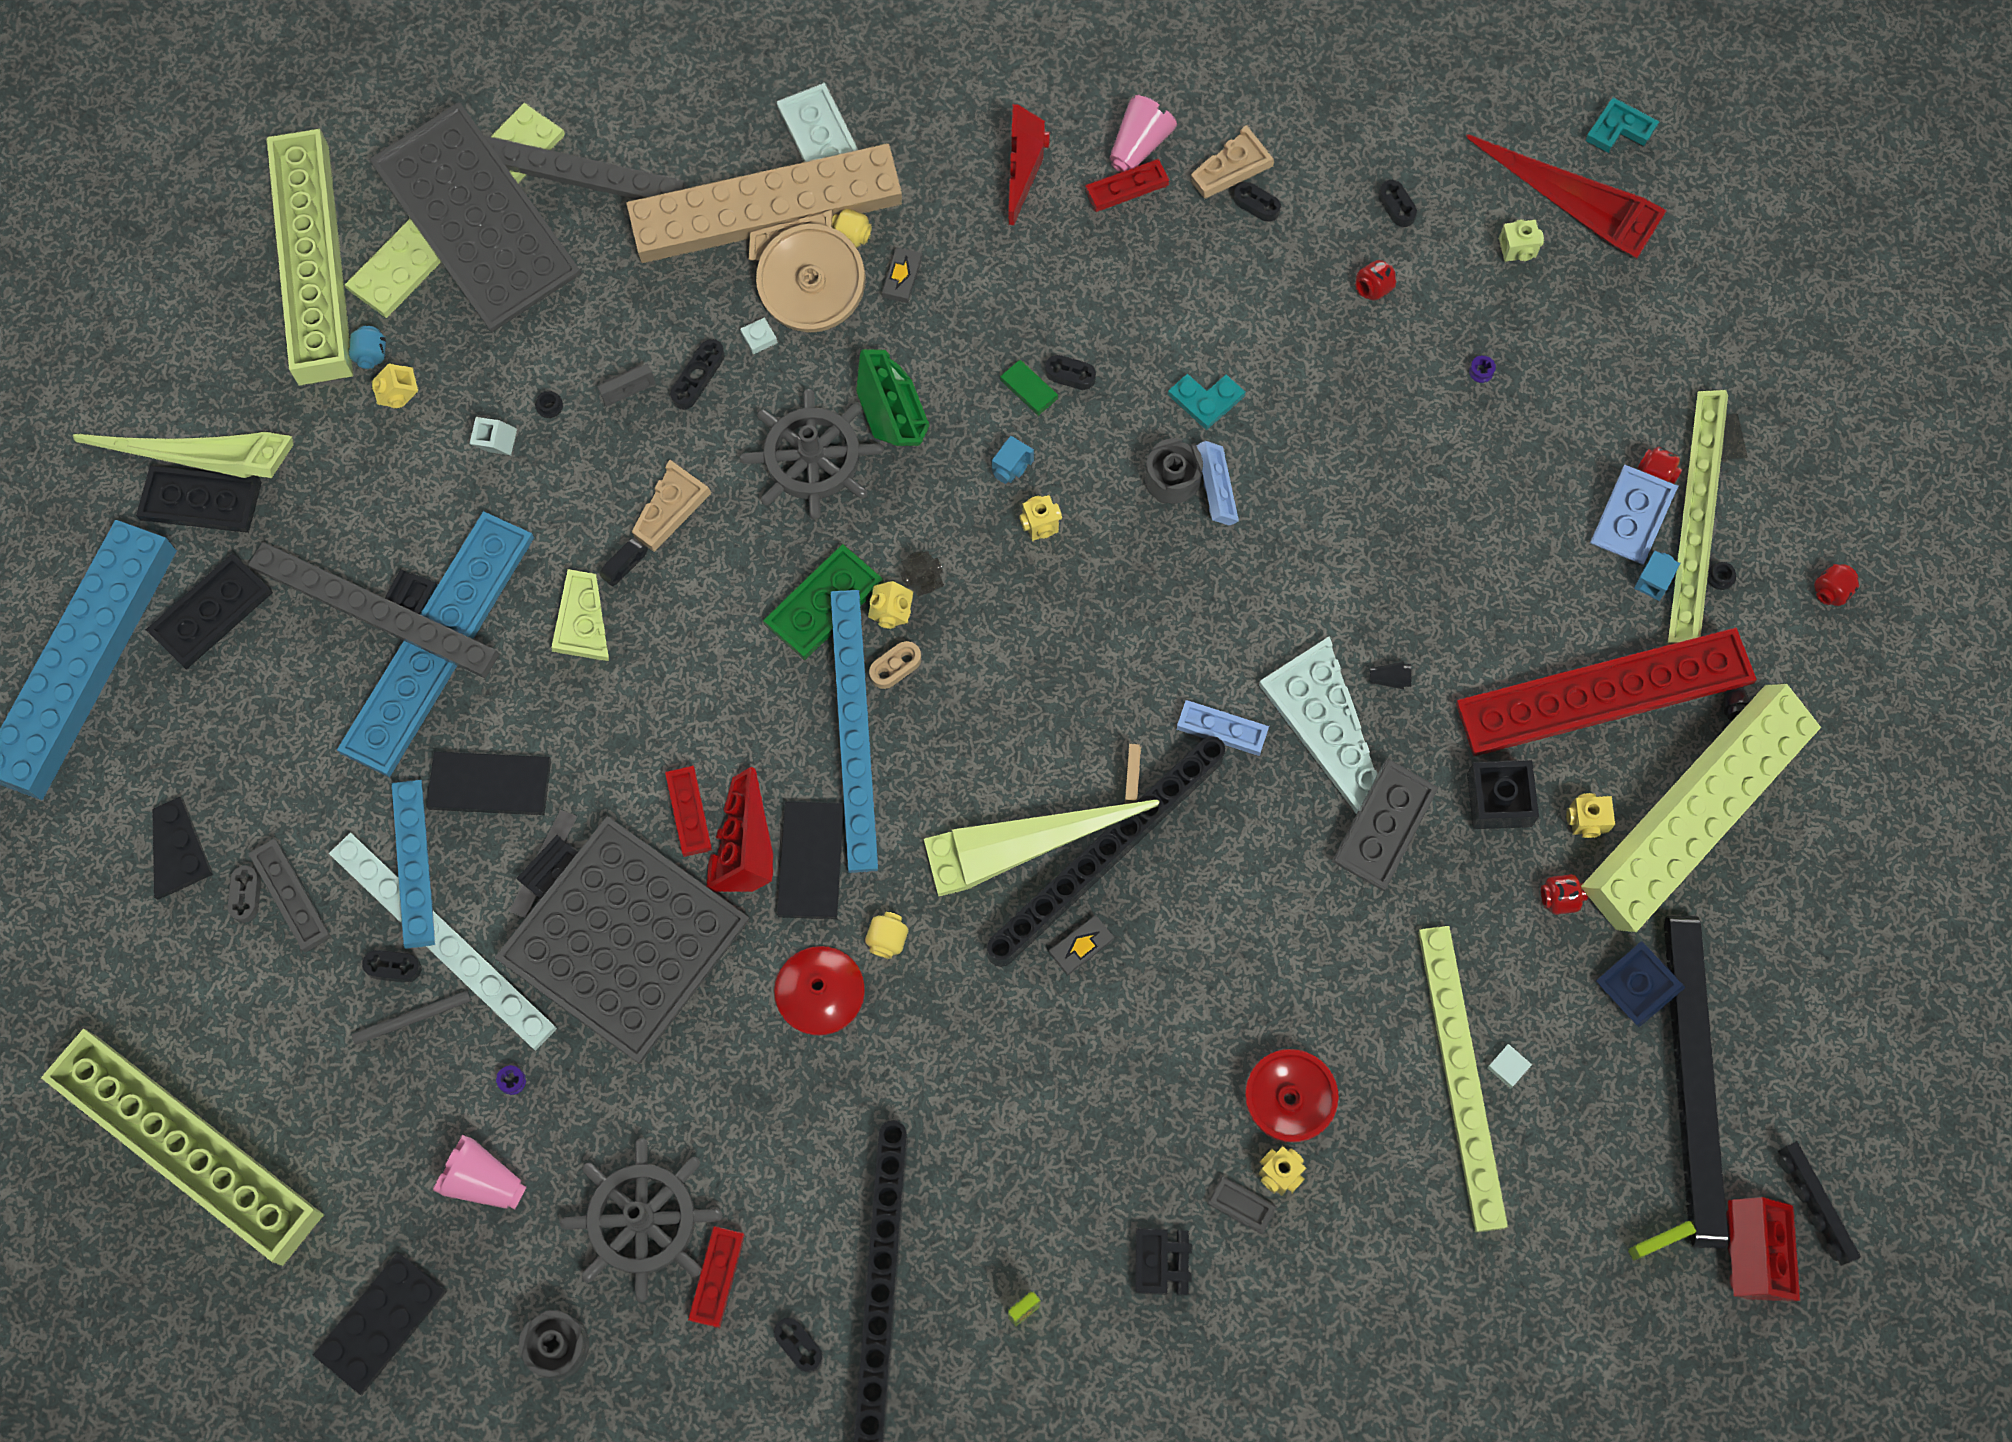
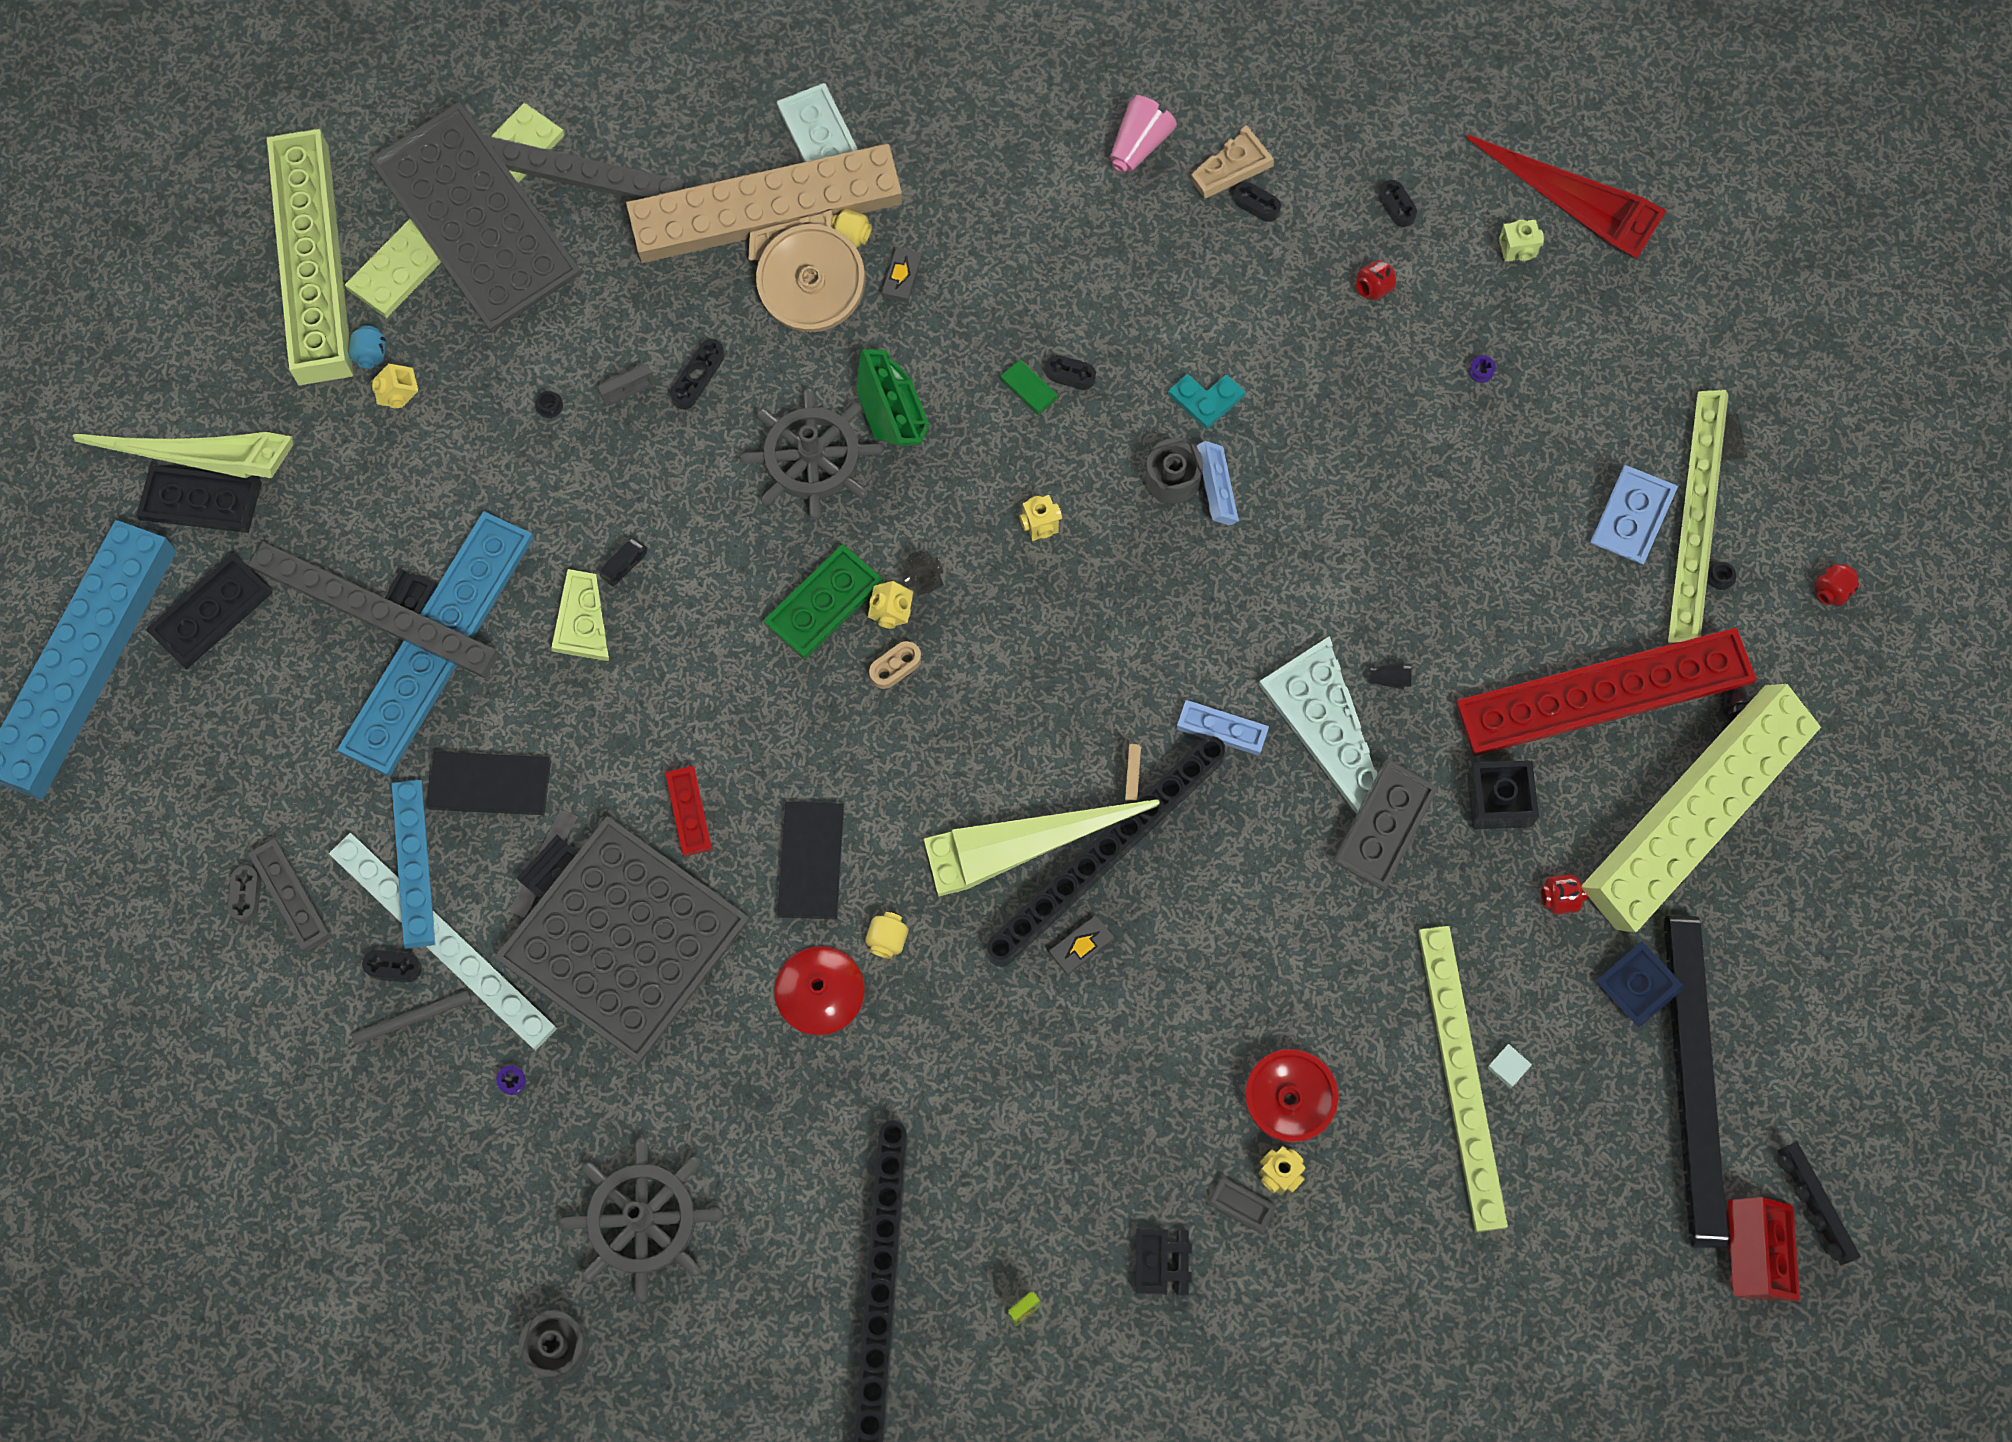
yellowish green brick [41,1028,324,1266] -> none
black wing [152,797,213,900] -> none
black plate [313,1252,447,1395] -> none
bright pink cone [433,1135,527,1209] -> none
light aqua brick [470,417,517,455] -> none
tan wing [632,460,711,552] -> none
red plate [688,1226,745,1329] -> none
red wedge [707,767,774,892] -> none
light aqua plate [740,317,777,354] -> none
black beam [774,1318,823,1373] -> none
dark azure plate [831,590,878,873] -> none
dark azure brick [992,436,1034,483] -> none
red wedge [1009,104,1050,225] -> none
red plate [1085,159,1169,212] -> none
light yellow brick [1566,793,1615,838] -> none
teal plate [1585,97,1660,153] -> none
lime tile [1629,1221,1696,1261] -> none
dark azure brick [1634,550,1680,601] -> none
red head [1637,447,1682,484] -> none

